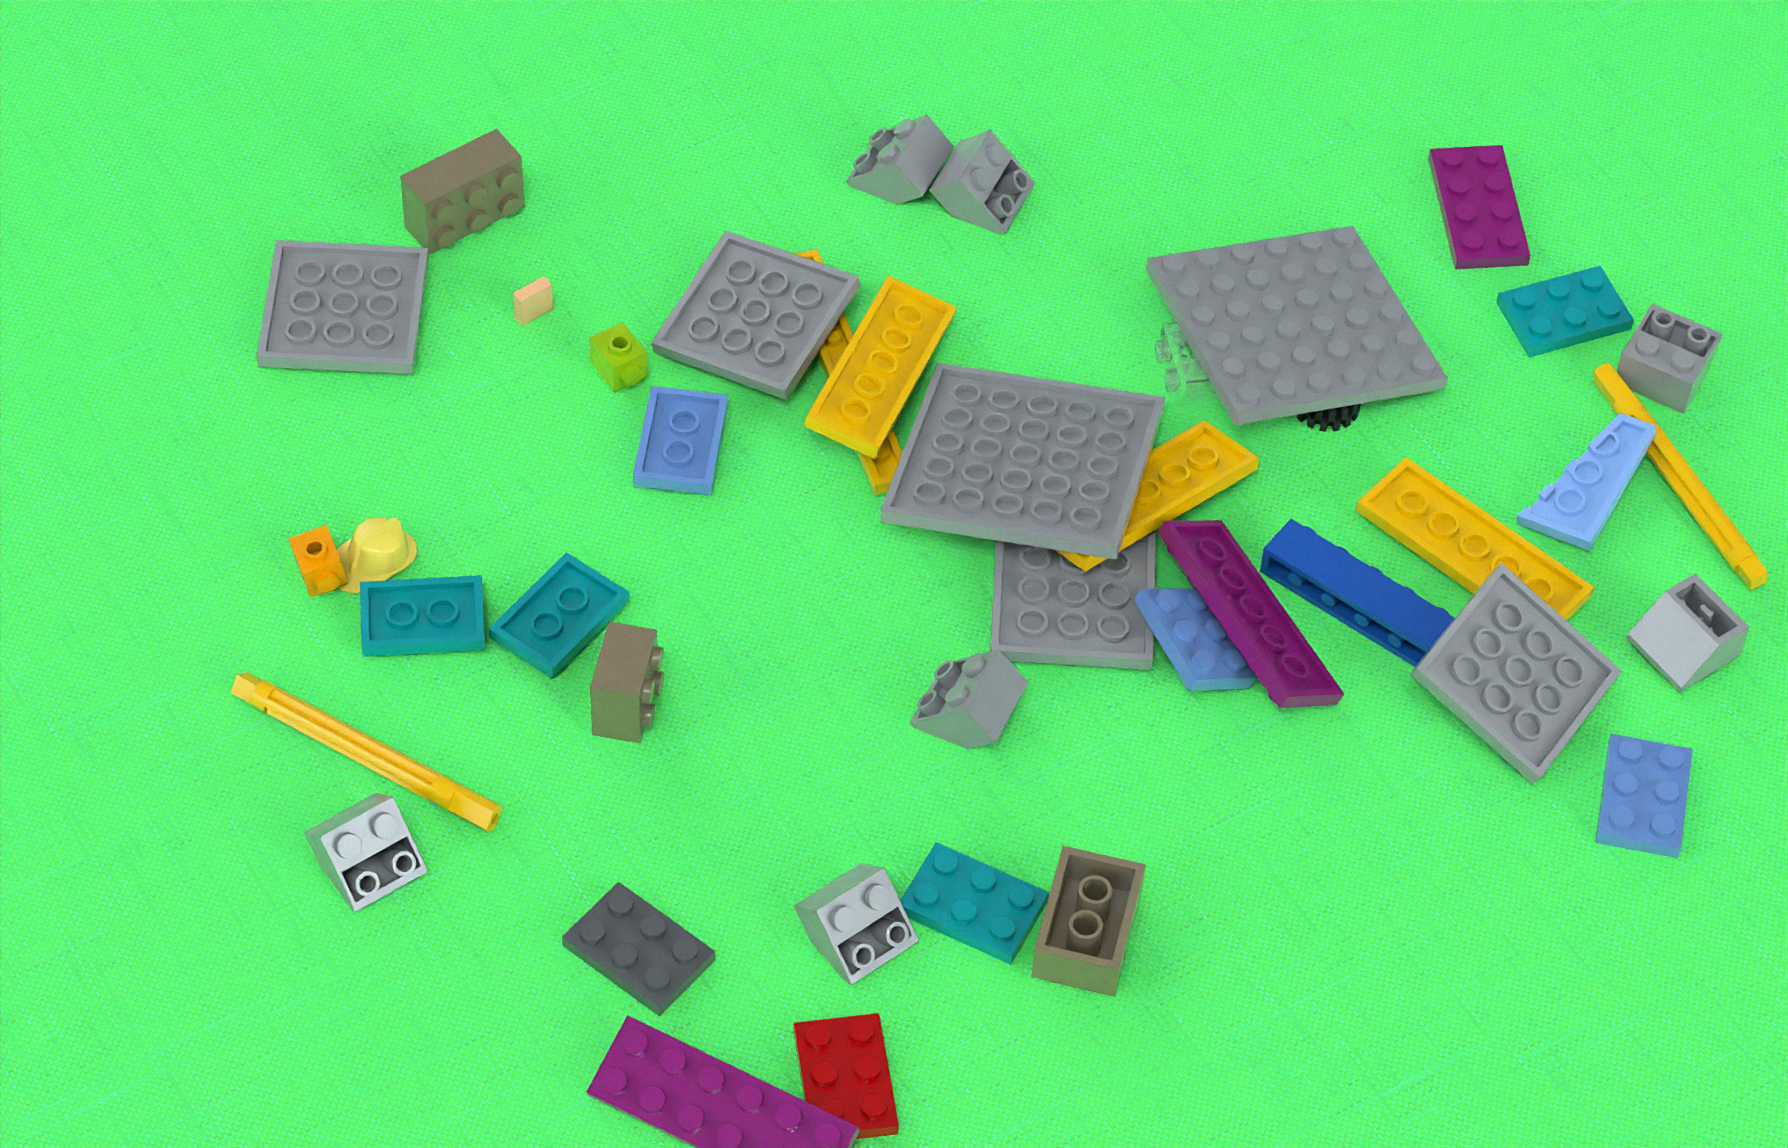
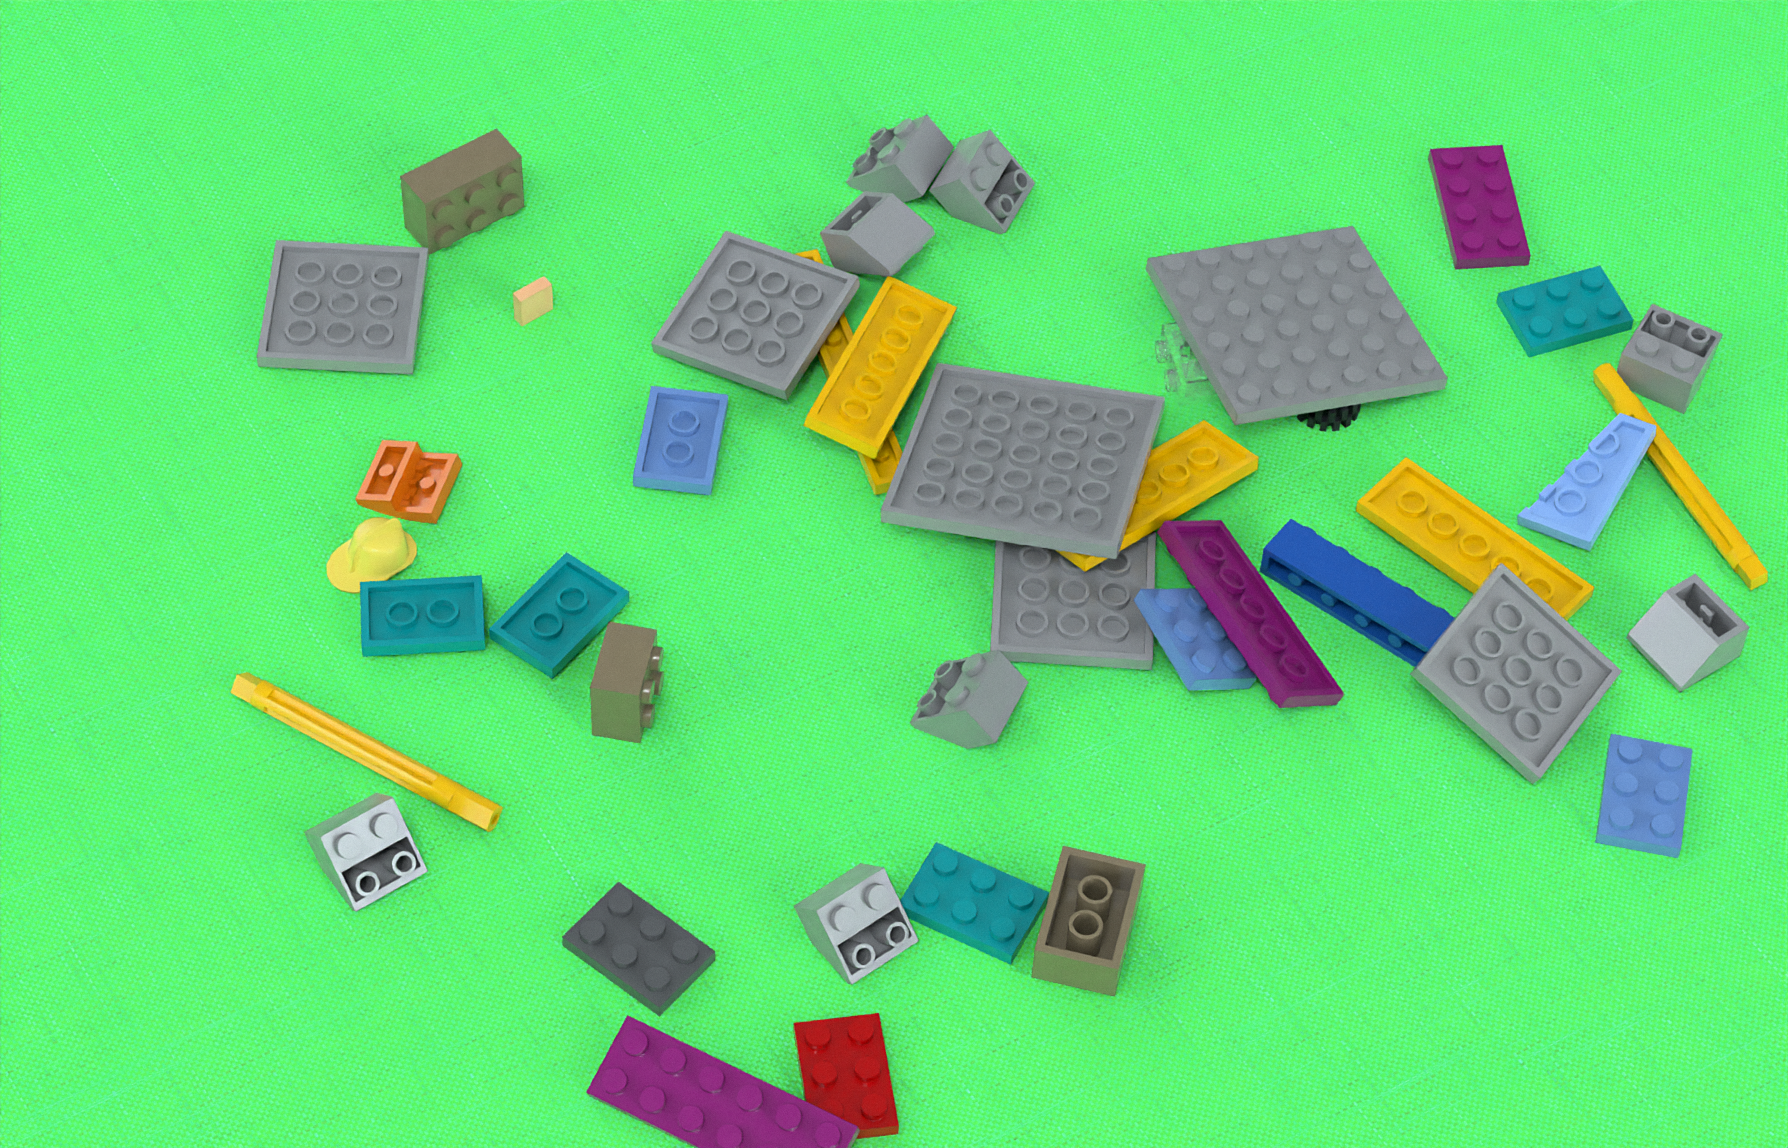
light orange brick [288,525,348,597] -> none
lime brick [590,322,647,393] -> none
none -> orange slope [355,440,462,524]
none -> light grey slope [820,191,935,277]

